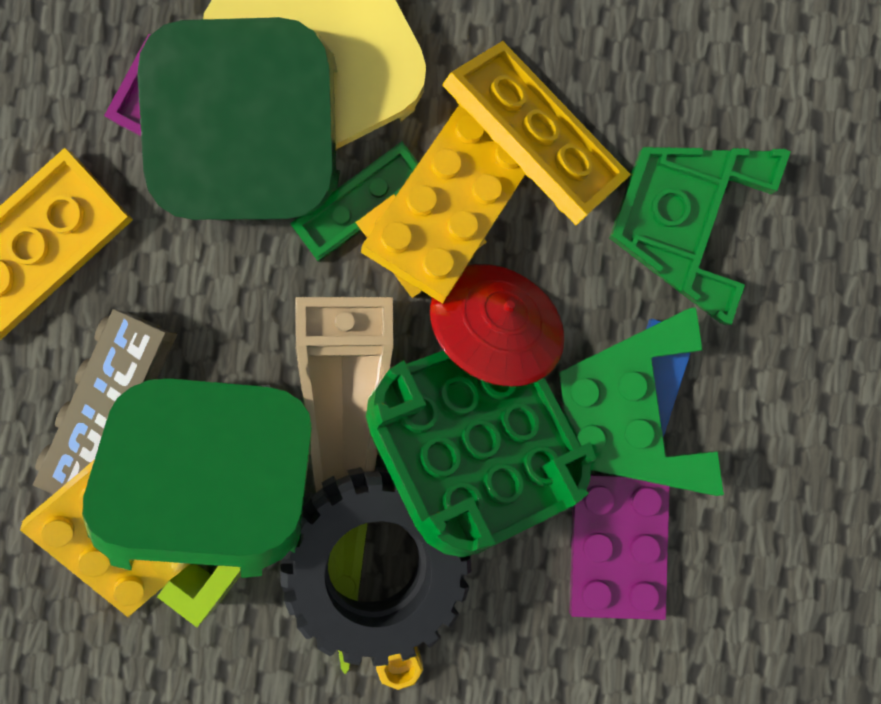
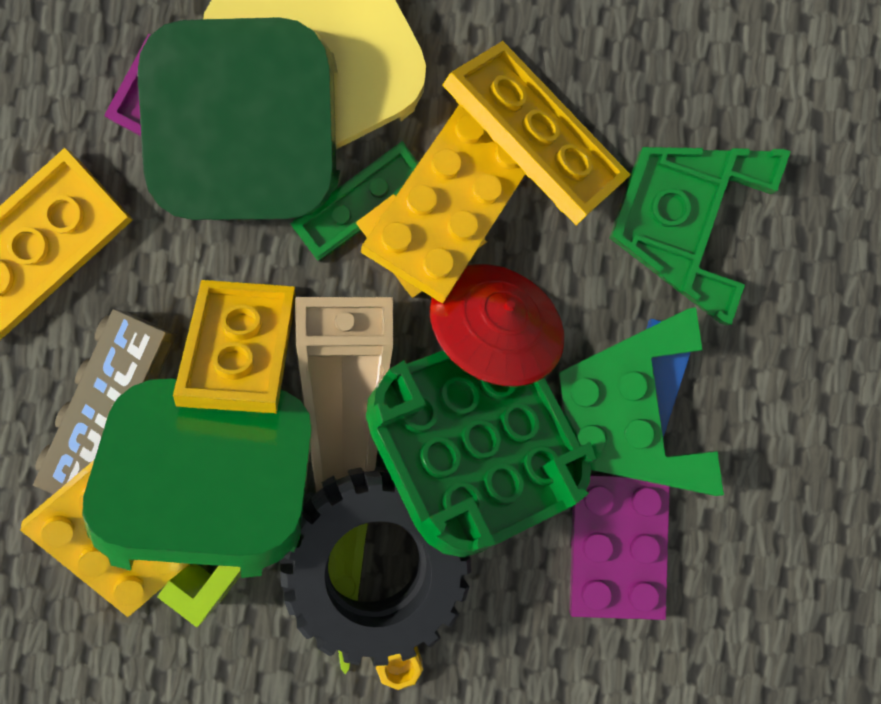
none -> yellow plate [173,280,296,414]

